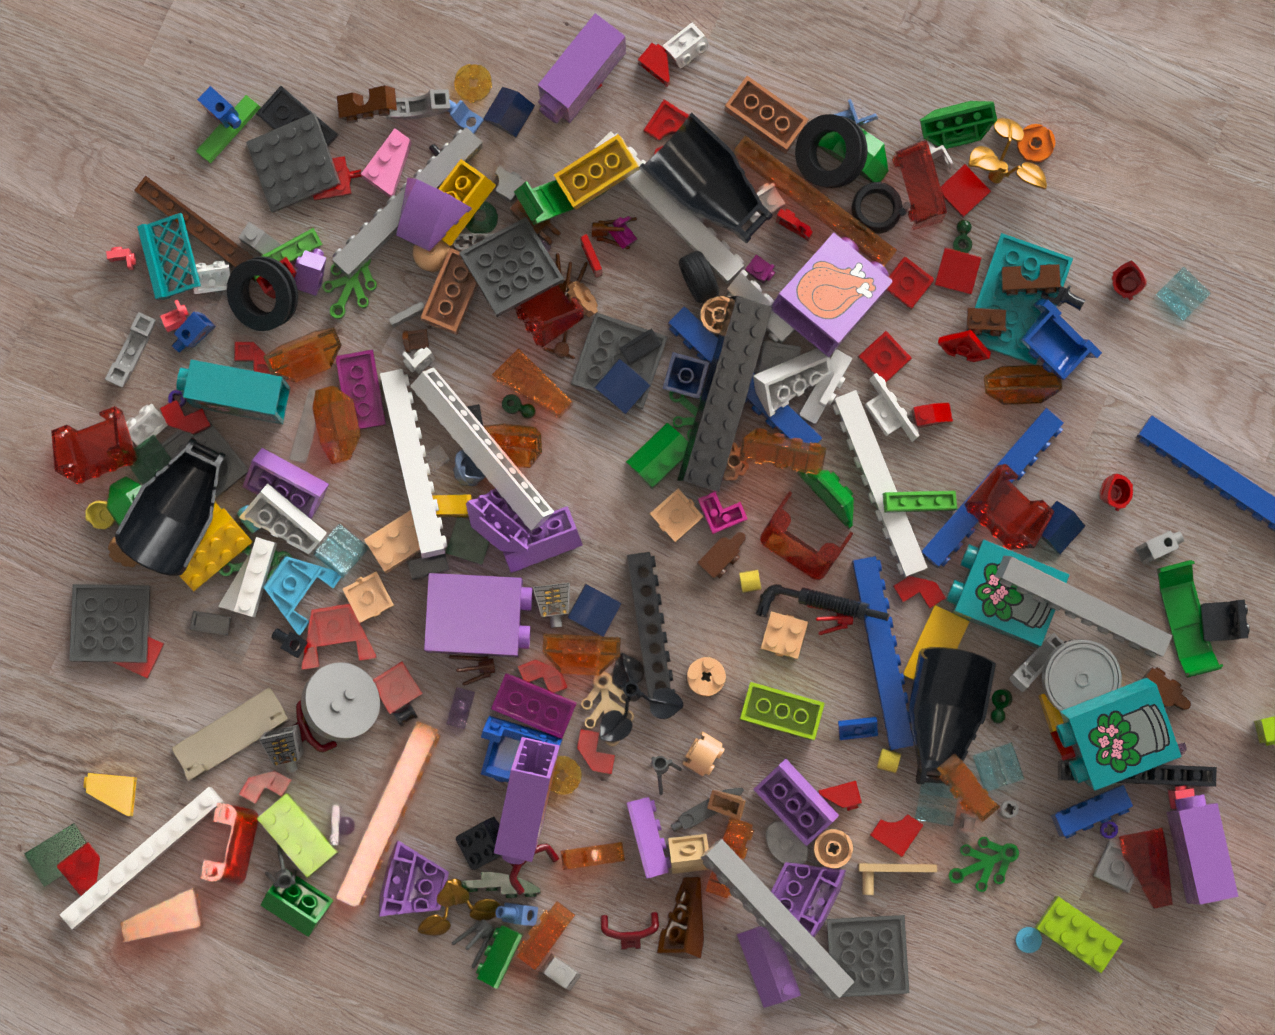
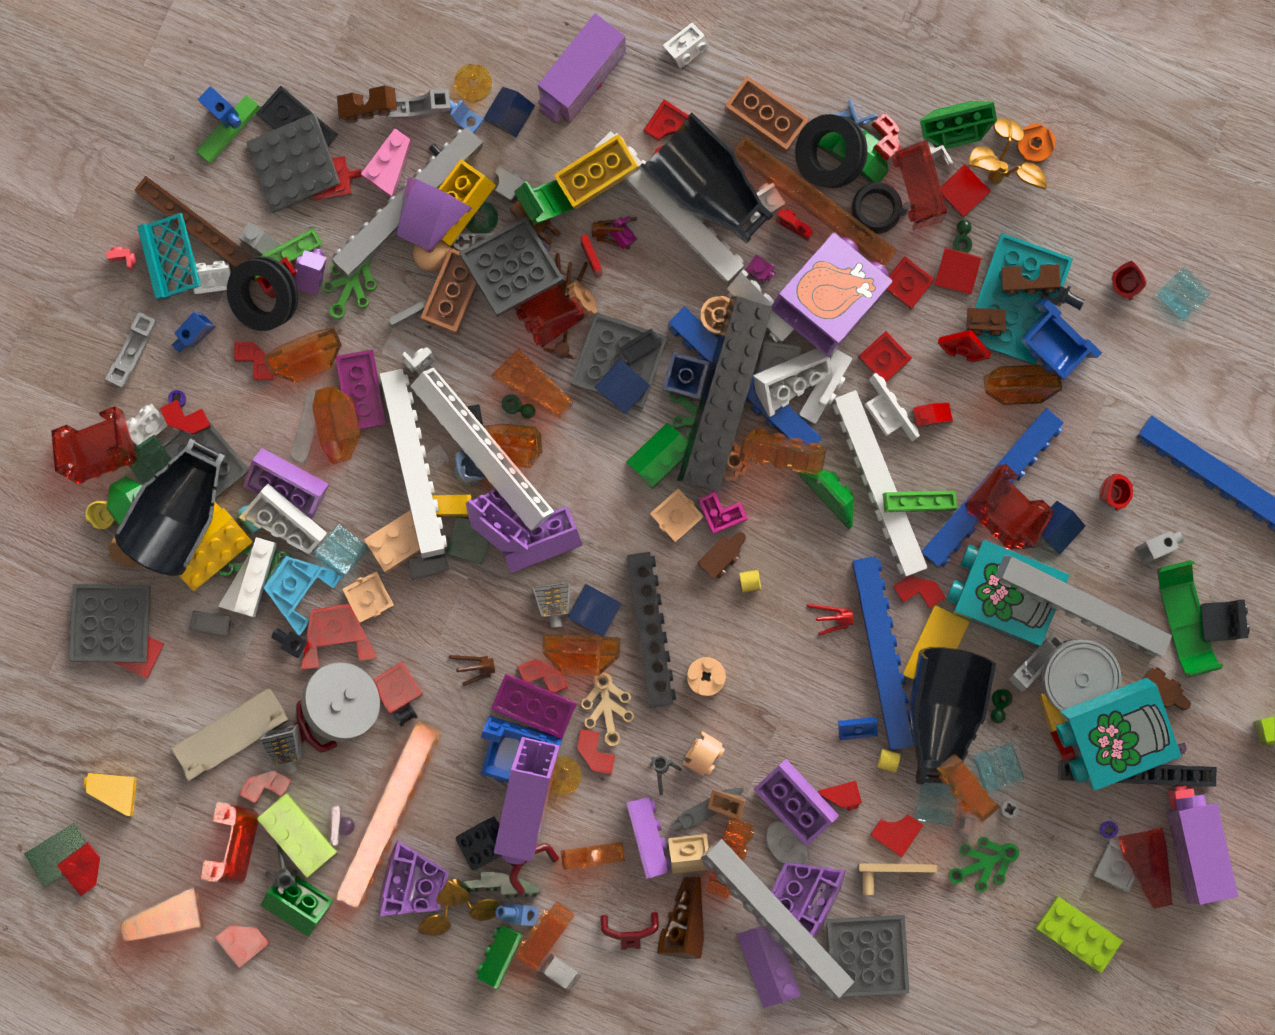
white brick [60,787,224,929] -> none
coral bracket [160,299,189,332] -> none
teal brick [176,359,291,425] -> none
reddish brown tile [402,329,429,353] -> none
medium lavender brick [424,573,533,657] -> none
clear purple tile [446,687,475,729] -> none
dark grey plant [452,919,494,968] -> none
black plant [600,653,684,742] -> none
red slope [638,43,670,87] -> none
black tyre [679,251,719,303] -> none
lime brick [739,682,825,741] -> none
black piece [756,584,890,621] -> none
clear red windscreen [760,491,854,580] -> none
light nougat plate [761,611,809,659] -> none
light nougat brick [813,829,853,868] -> none
medium azure piece [1016,927,1042,953] -> none
blue wedge [1050,785,1133,839] -> none
none -> plate [215,925,270,968]
none -> tile [871,113,900,161]

